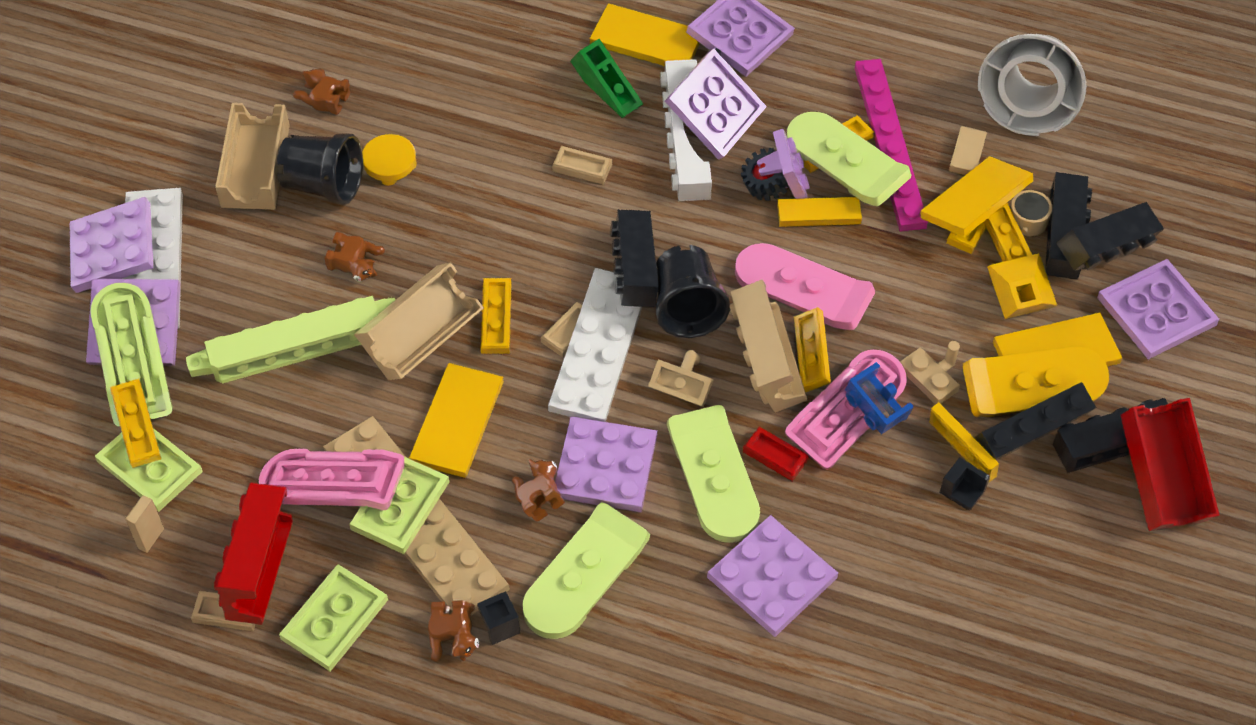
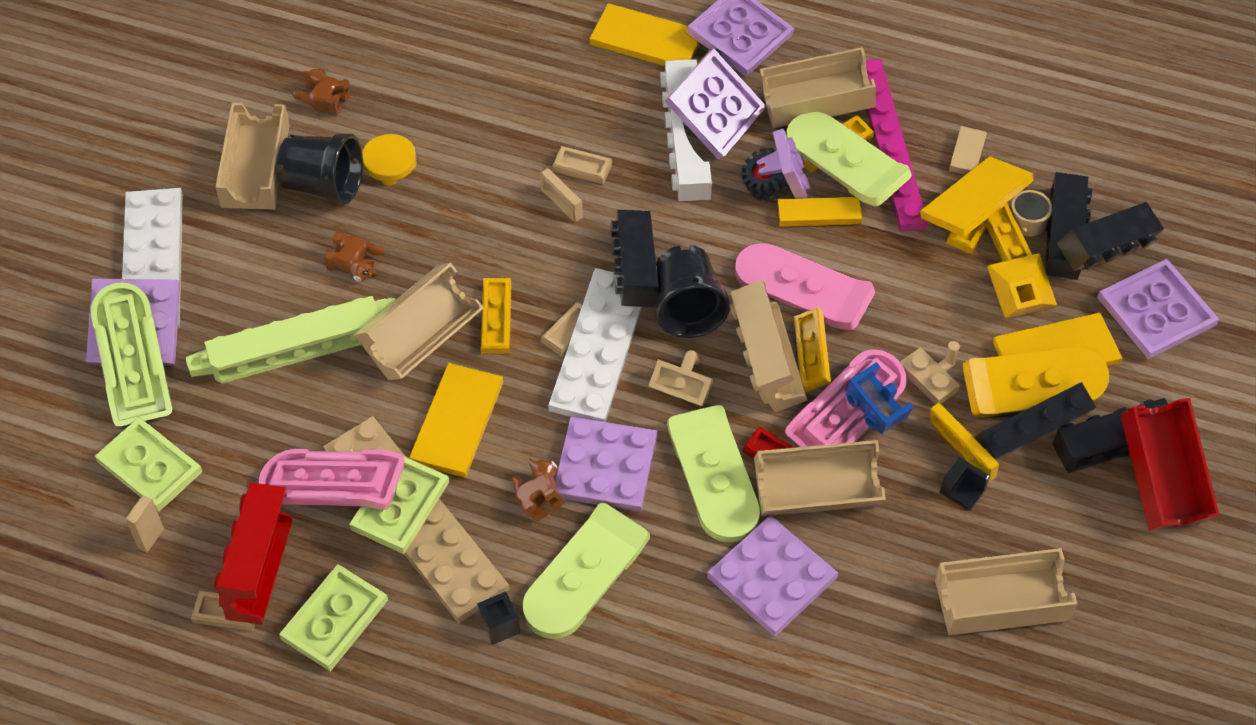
lavender plate [70,197,153,293] -> none
yellow tile [110,379,162,468] -> none
dark orange animal [428,600,479,662] -> none
green slope [570,39,643,118] -> none
white cone [978,34,1086,136] -> none
none -> tan tile [540,168,583,223]
none -> tan brick [754,440,886,517]
none -> tan brick [760,47,876,129]
none -> tan brick [935,548,1077,636]

